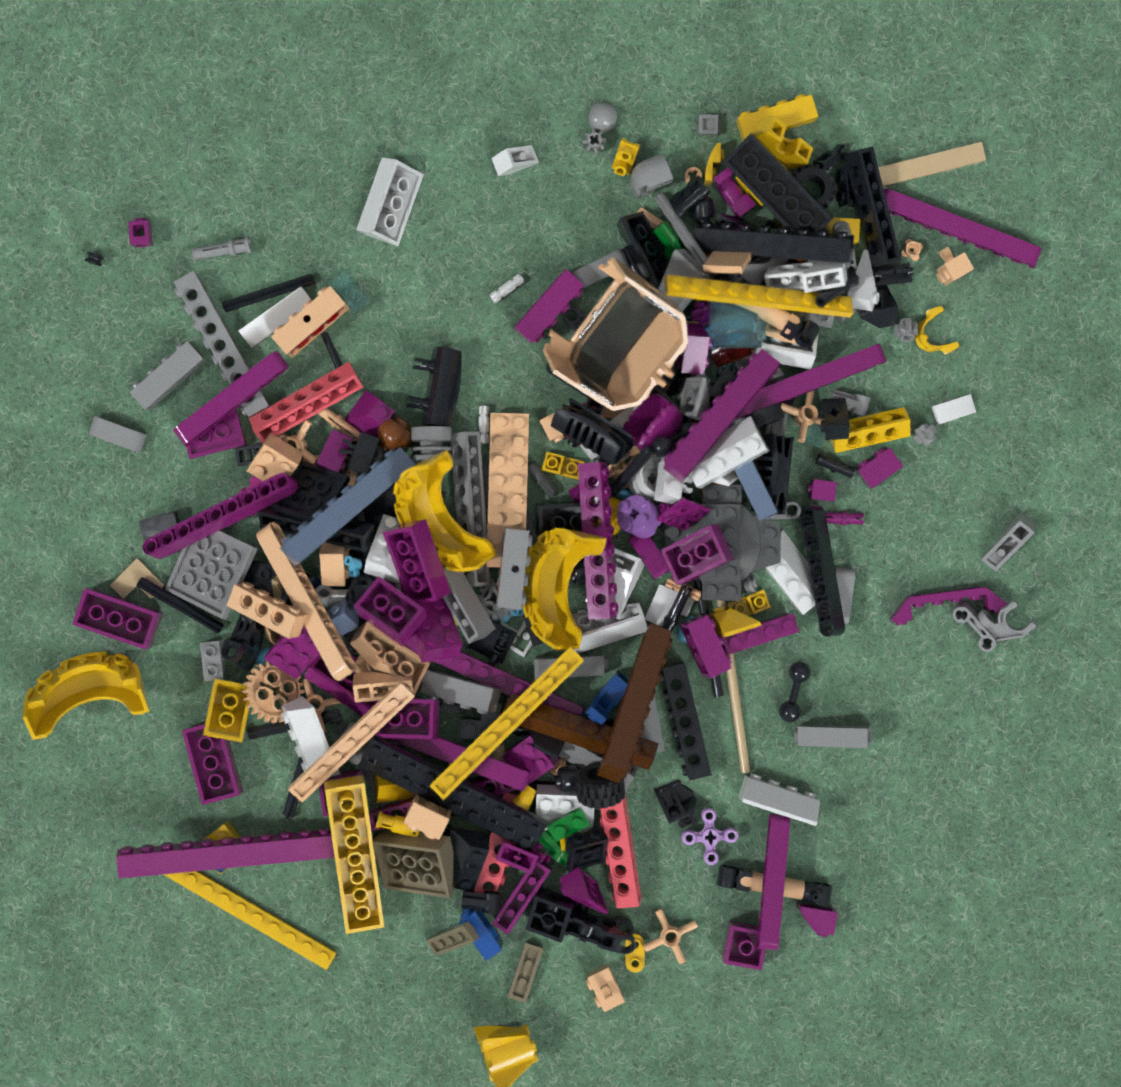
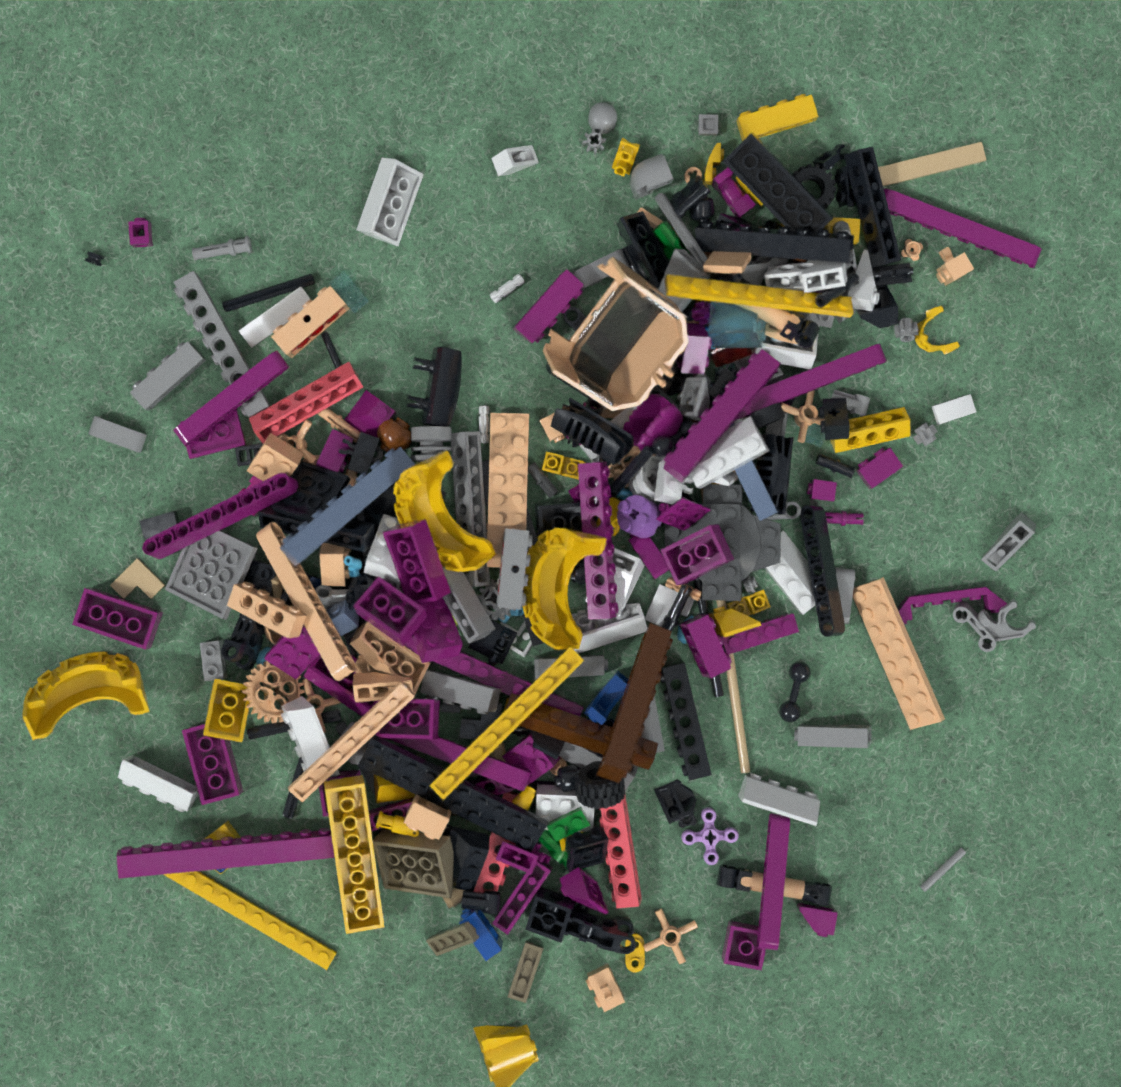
black axle [136,577,224,633] -> none
yellow arch [754,115,813,169] -> none
none -> white slope [118,755,198,812]
none -> tan cone [442,888,465,909]
none -> light nougat plate [853,577,945,730]
none -> light grey bar [920,848,966,892]

